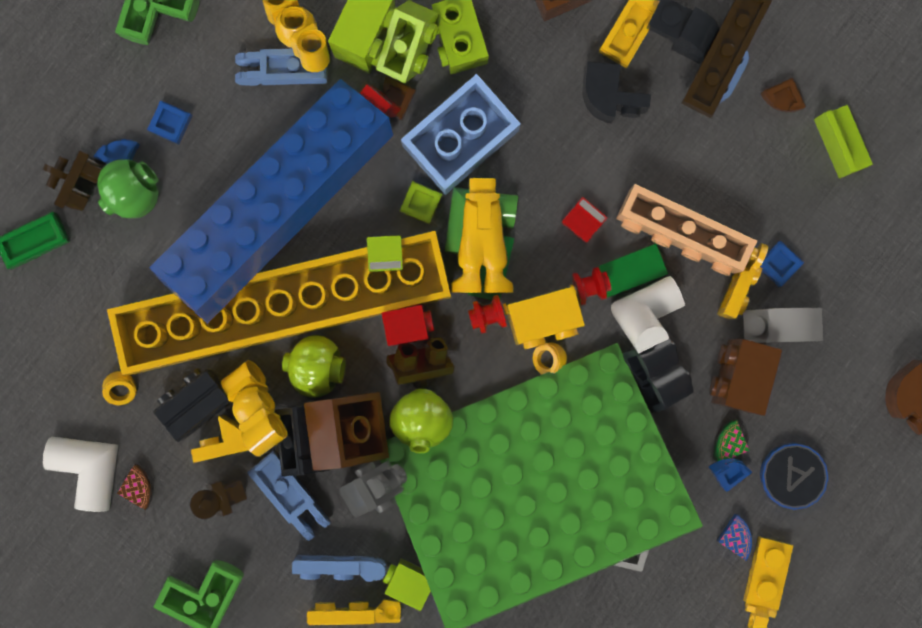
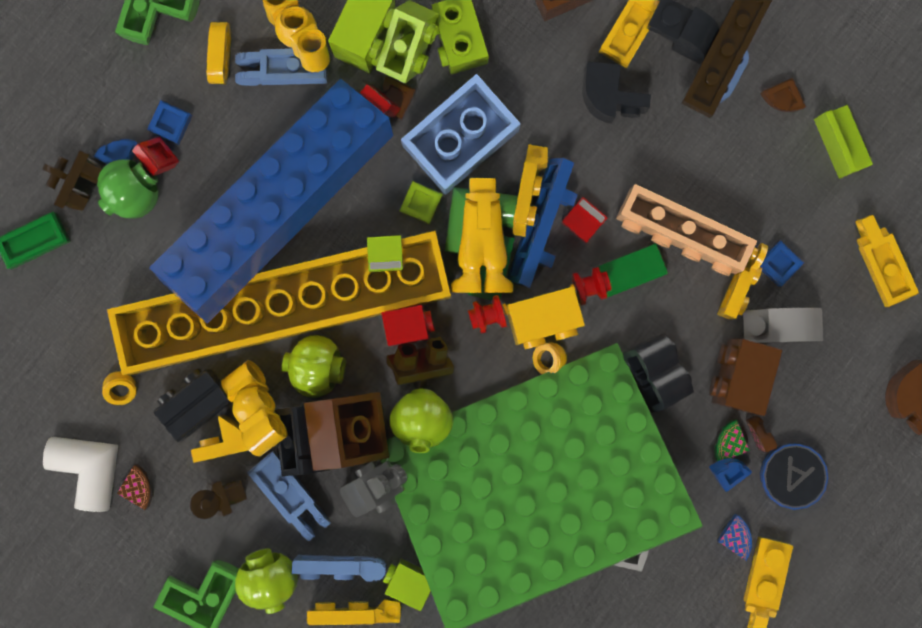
white brick [611,276,685,353] -> none
none -> red tile [132,136,180,177]
none -> yellow beam [206,21,231,84]
none -> lime plant [235,549,298,614]
none -> blue hinge [507,158,578,288]
none -> yellow hinge [513,144,548,237]
none -> reddish brown tile [746,416,778,452]
none -> yellow hinge [855,215,919,307]

